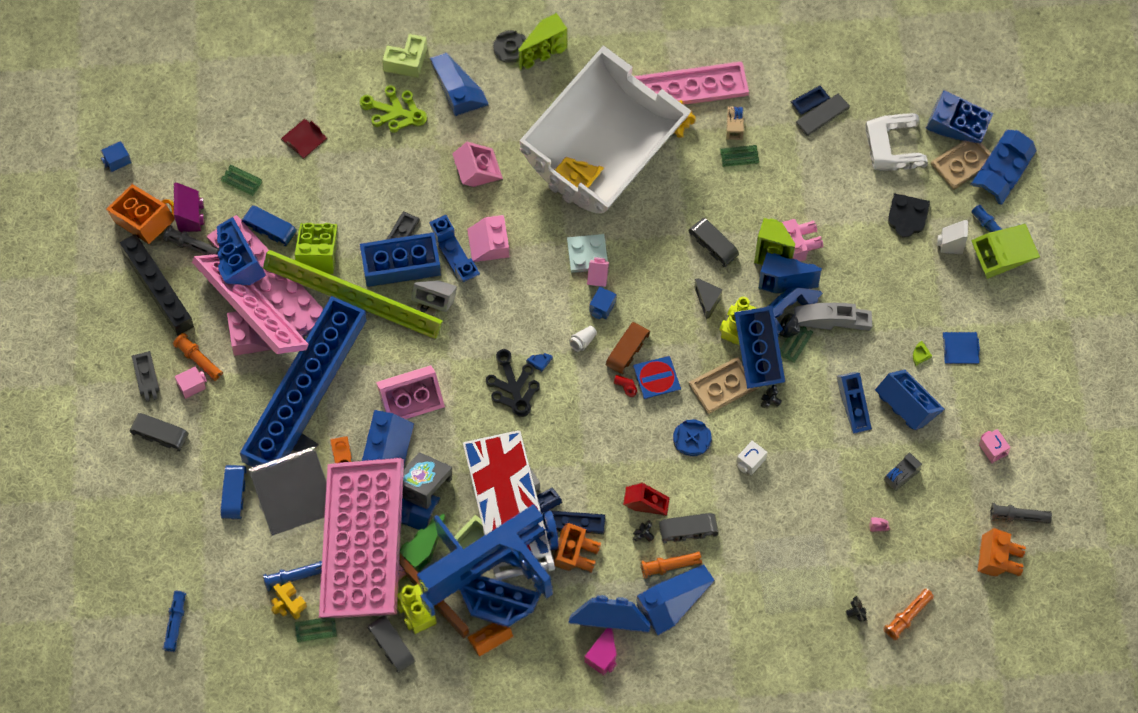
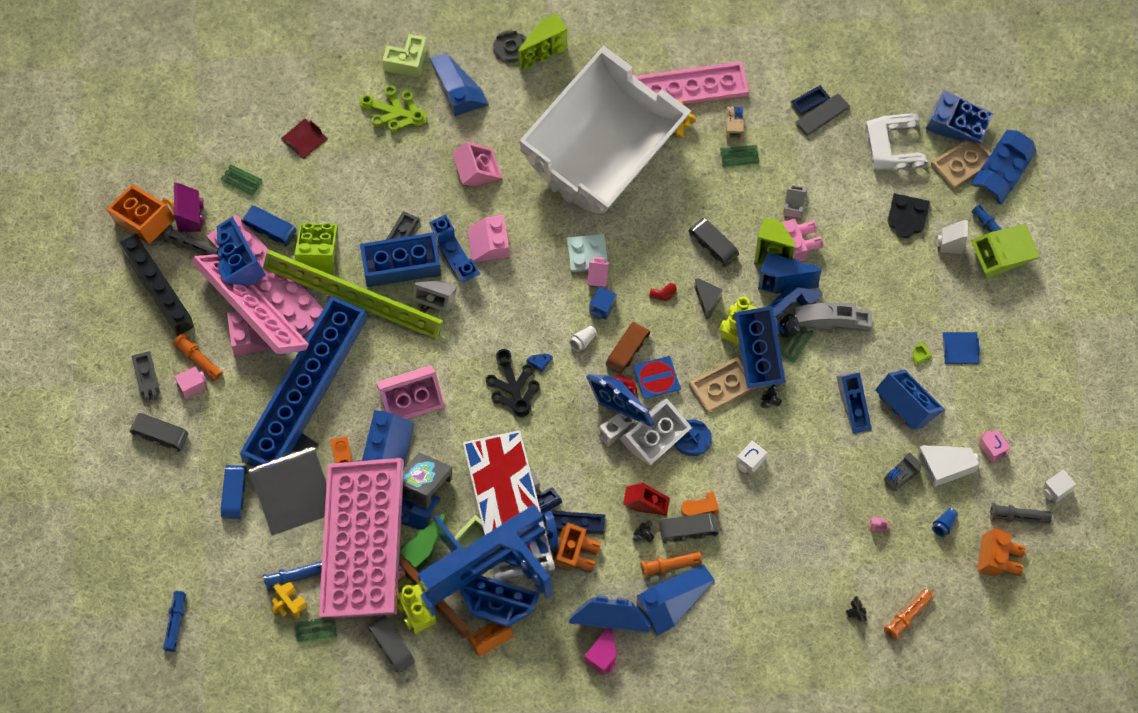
blue brick [101,141,131,172] -> none
yellow wing [555,157,604,188] -> none
none -> blue wedge [586,374,654,427]
none -> white leg [598,414,636,447]
none -> white slope [619,398,692,466]
none -> red arm [649,283,677,301]
none -> orange leg [681,491,719,517]
none -> light grey slope [783,184,807,218]
none -> white slope [918,445,980,487]
none -> blue cone [932,508,958,537]
none -> white brick [1043,469,1076,503]

